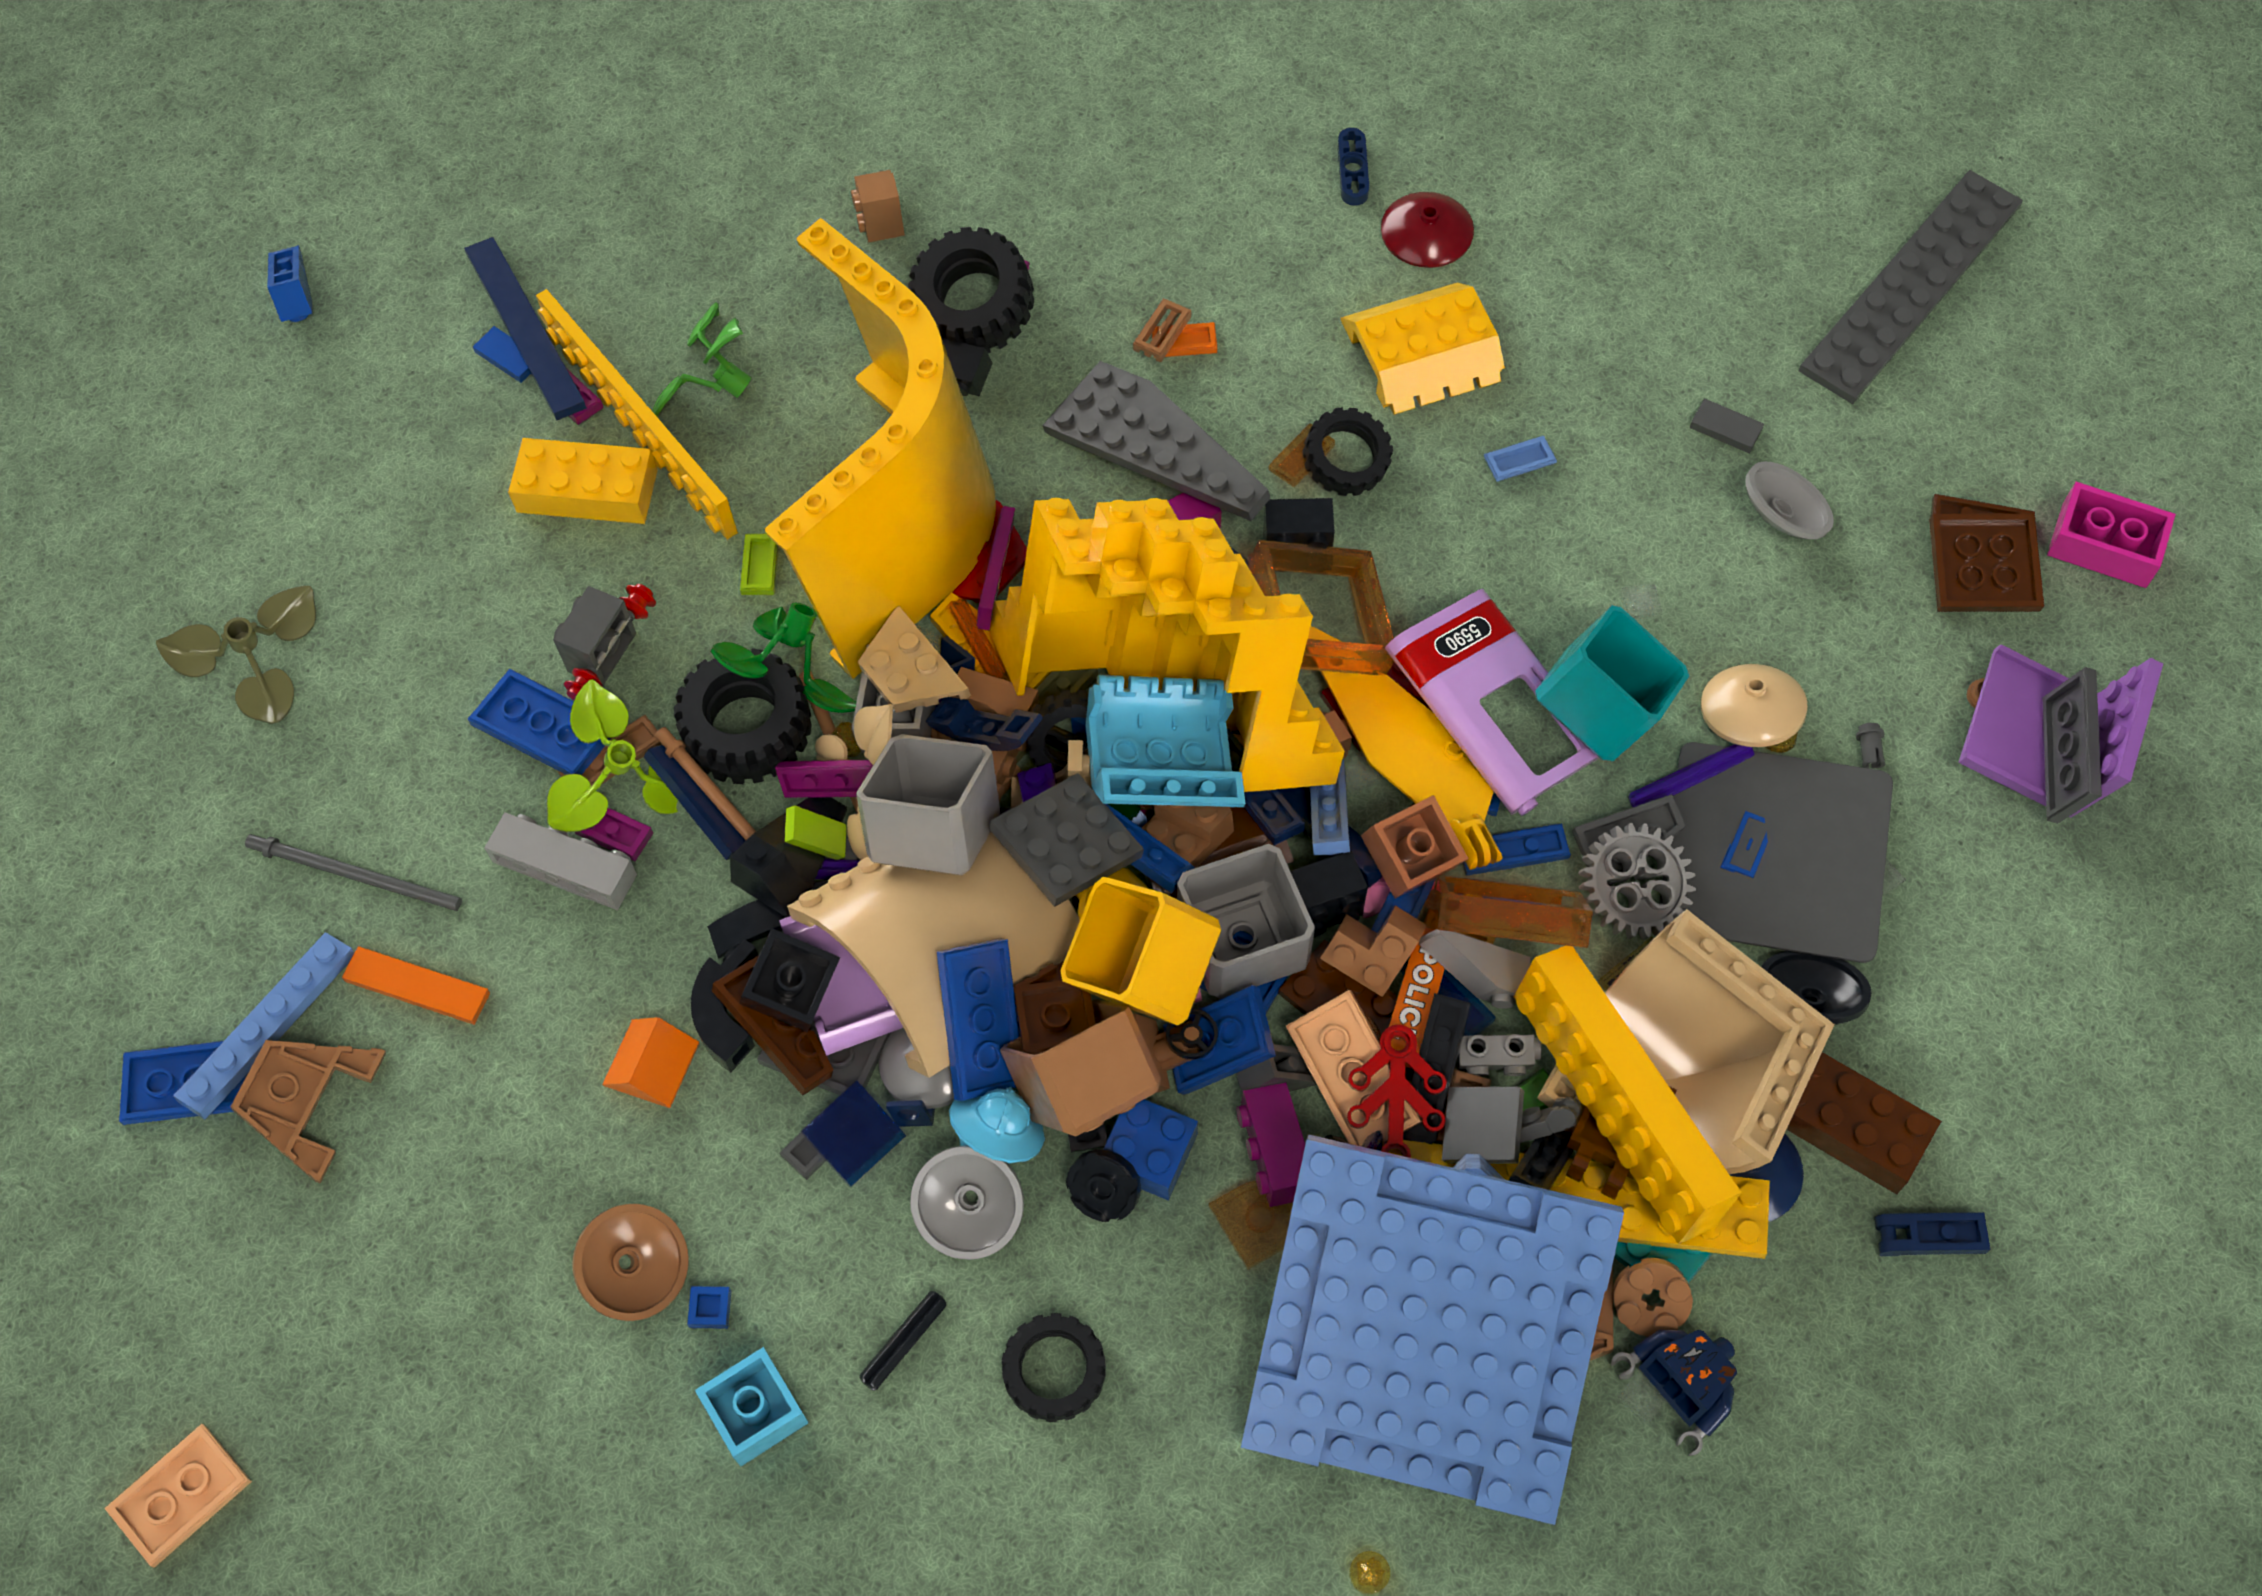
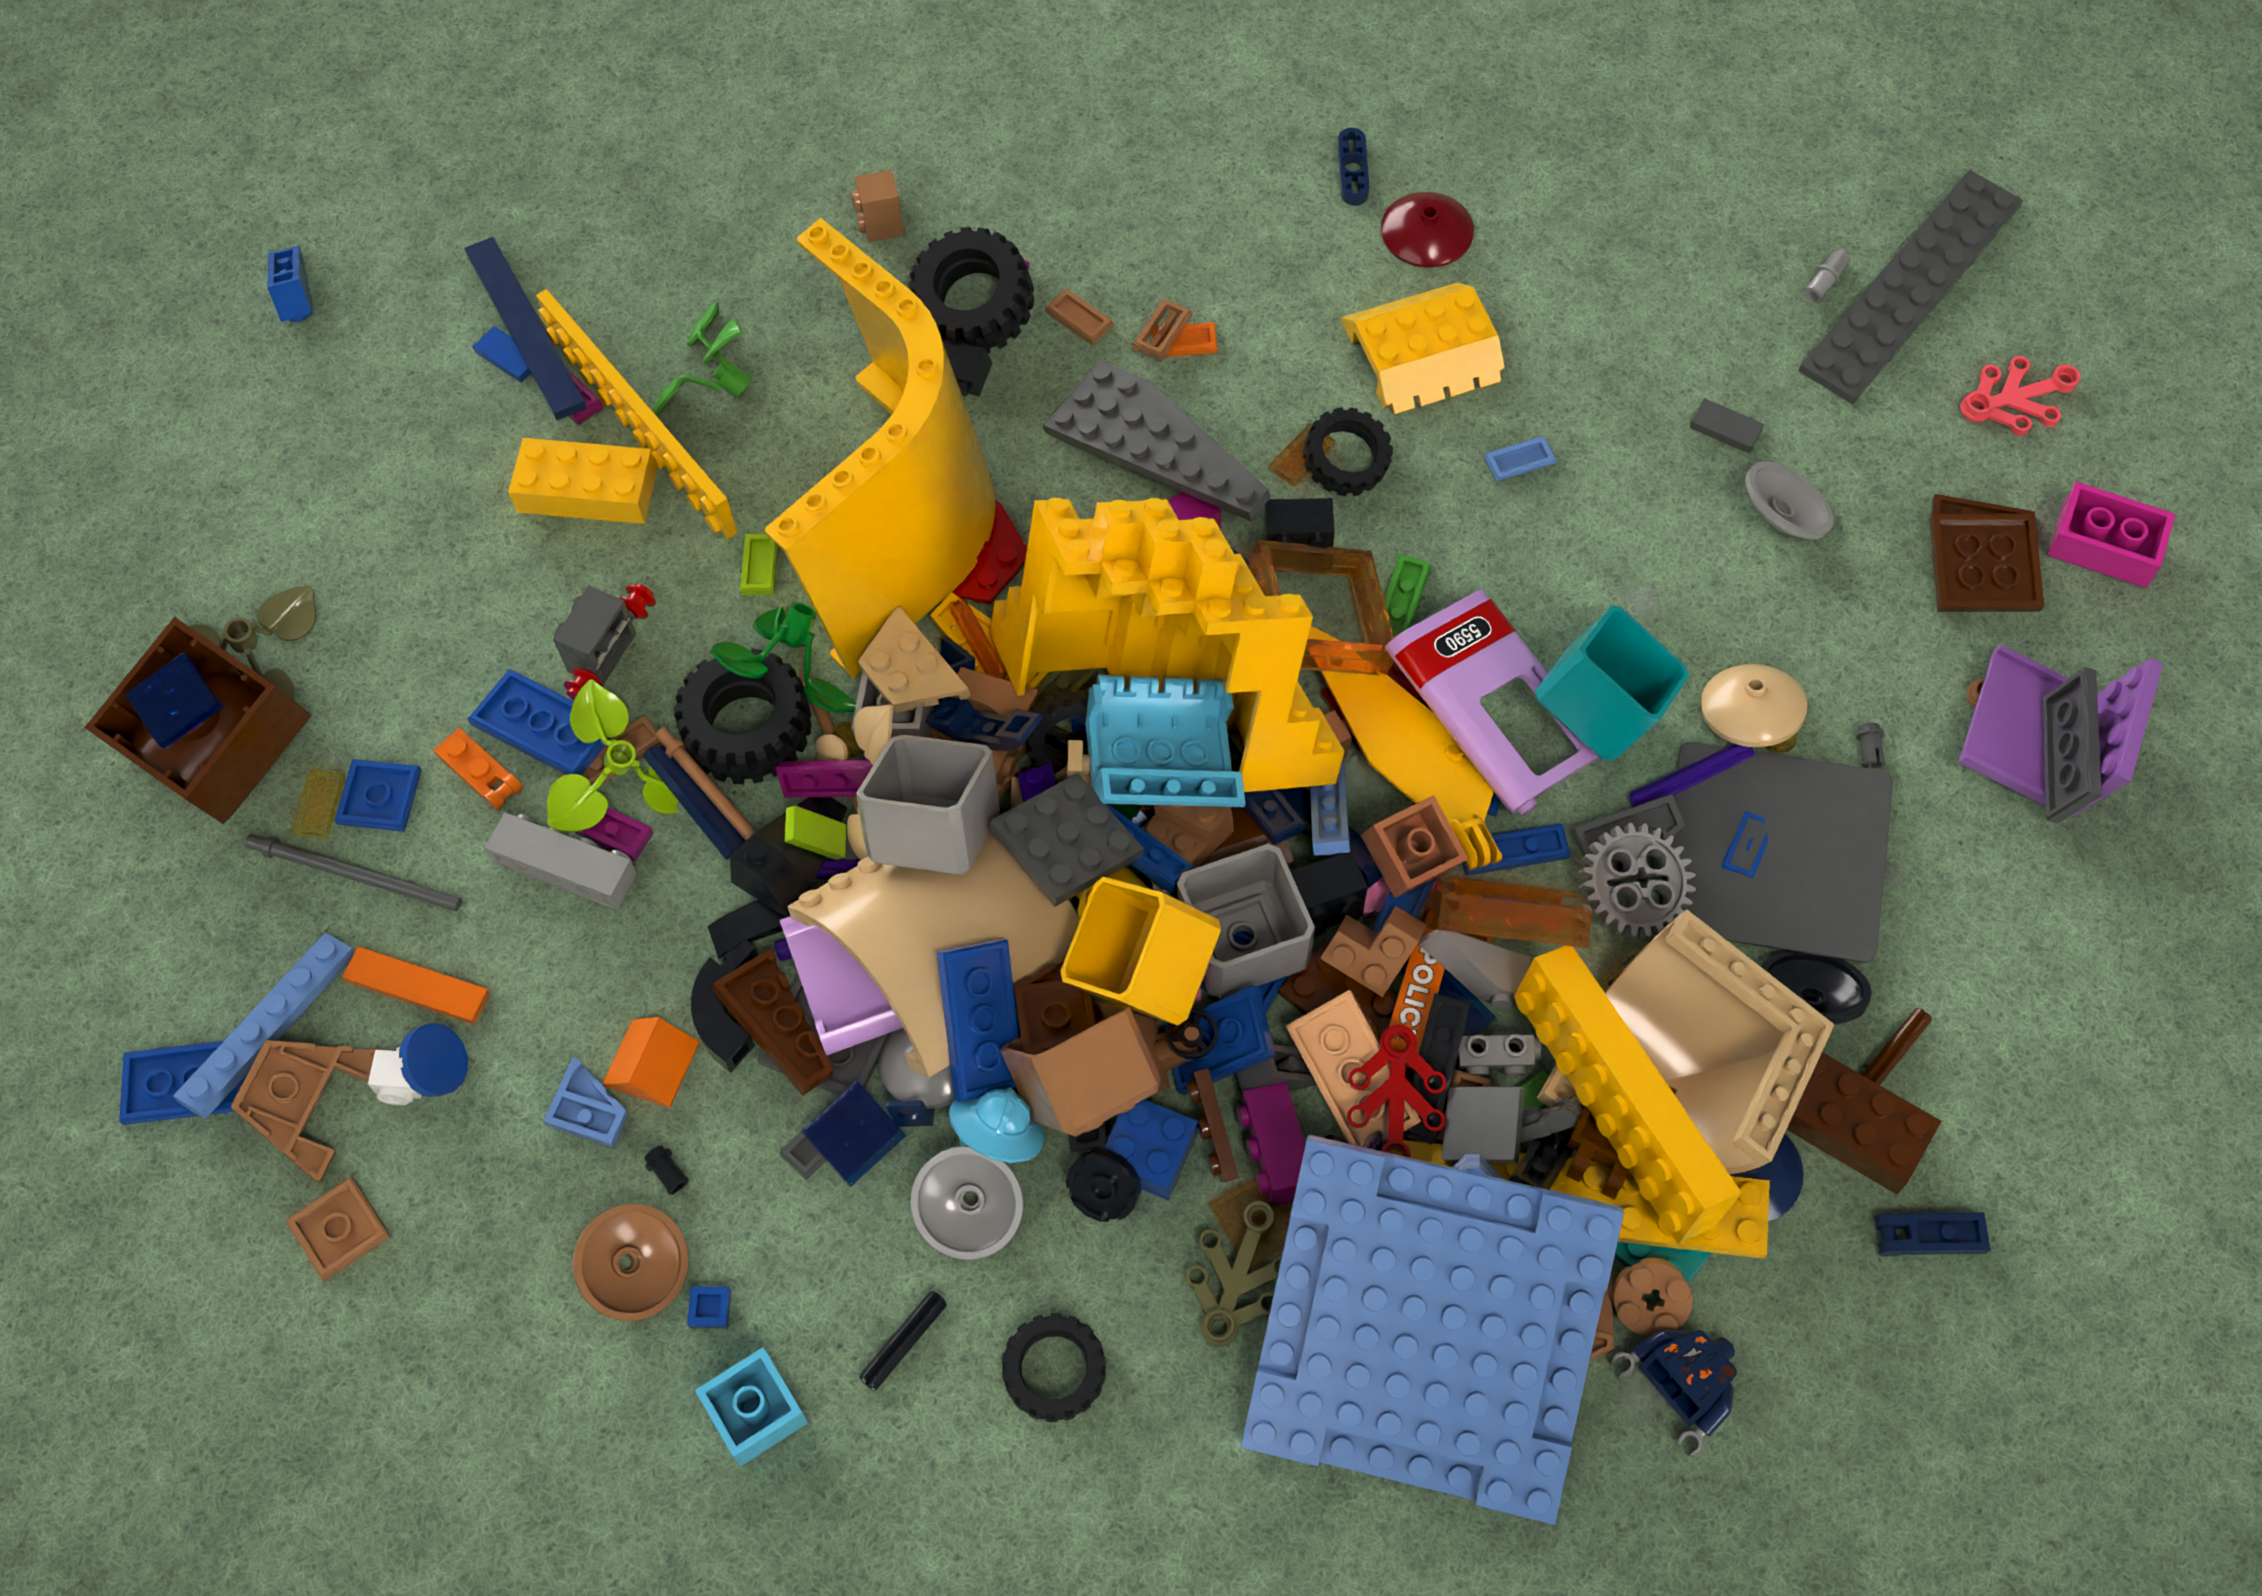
light nougat tile [105,1424,252,1568] -> none
black brick [740,928,840,1033] -> none
magenta tile [977,506,1015,631] -> none
clear yellow tile [1349,1551,1390,1595] -> none
none -> reddish brown piece [84,616,311,824]
none -> clear blue tile [125,652,223,750]
none -> medium nougat tile [285,1177,390,1282]
none -> clear yellow tile [291,769,346,839]
none -> blue tile [334,759,422,832]
none -> white brick [368,1047,421,1105]
none -> blue tile [399,1023,468,1097]
none -> orange plate [433,728,524,811]
none -> medium blue wing [543,1057,629,1148]
none -> black pin [644,1145,689,1195]
none -> medium nougat tile [1045,288,1113,346]
none -> olive plant [1185,1201,1282,1347]
none -> reddish brown plate [1186,1068,1239,1182]
none -> bright green tile [1371,554,1432,645]
none -> light grey axle [1803,249,1850,303]
none -> reddish brown axle [1862,1008,1932,1085]
none -> coral plant [1960,356,2081,436]

